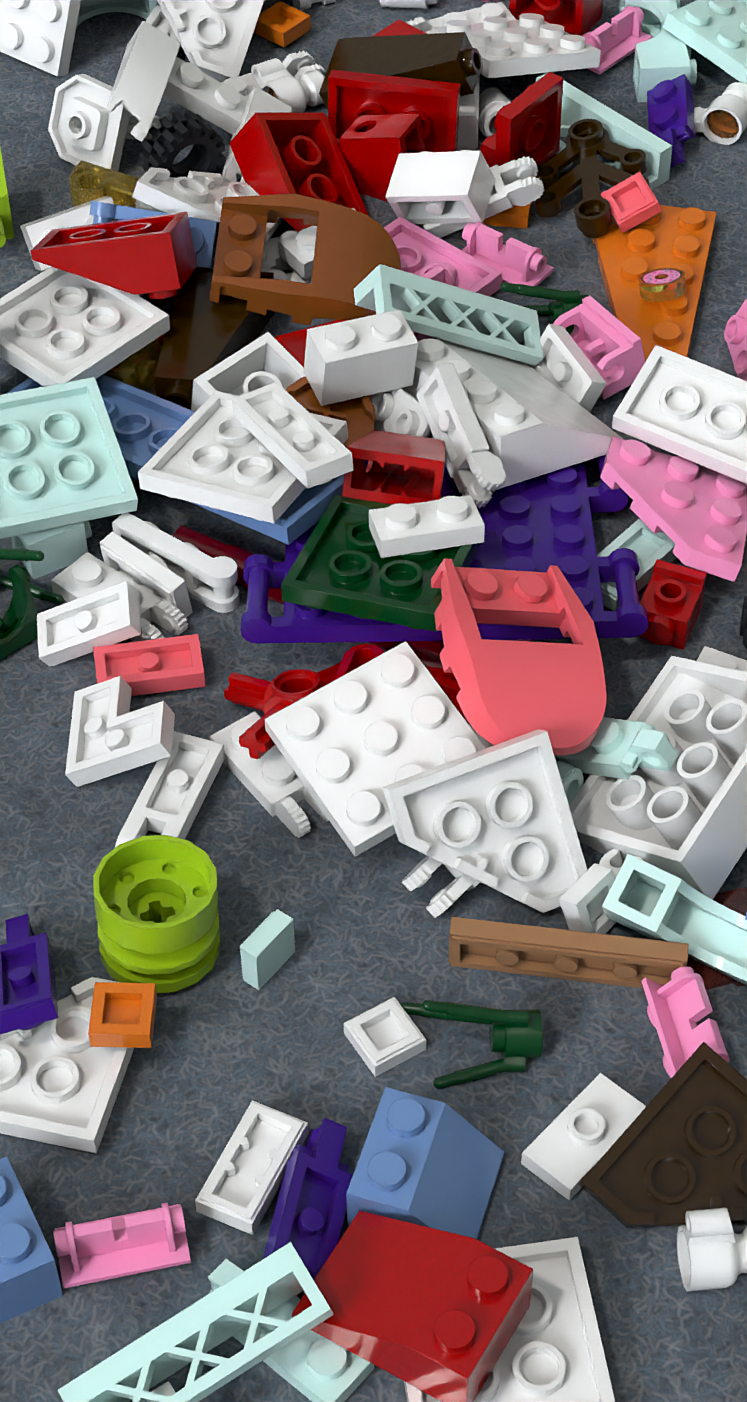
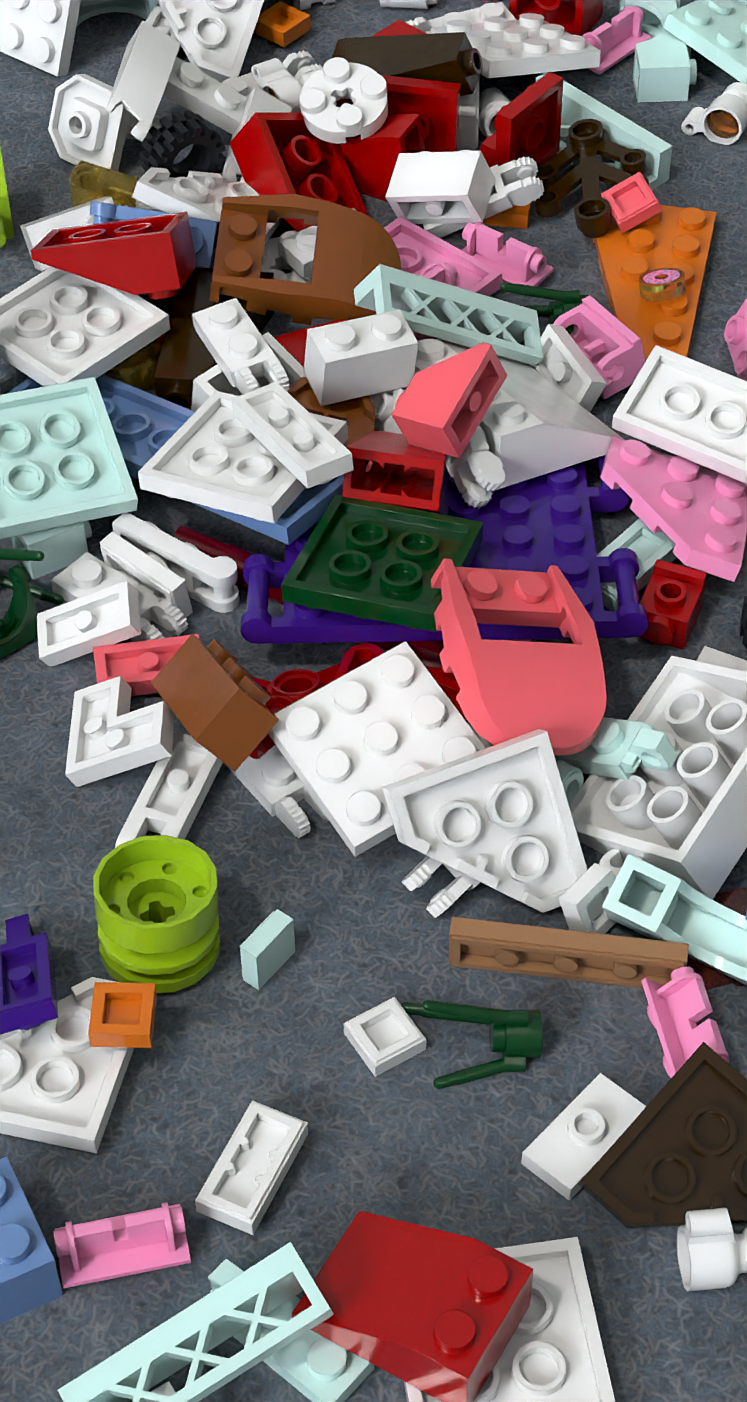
dark purple hinge [262,1118,353,1293] -> none
medium blue slope [346,1087,504,1240] -> none
white plate [369,495,485,558] -> none
dark purple hinge [647,74,695,168] -> none
none -> dark orange brick [151,634,279,771]
none -> white hinge [192,298,290,395]
none -> white plate [299,57,388,144]
none -> coral slope [391,343,507,458]

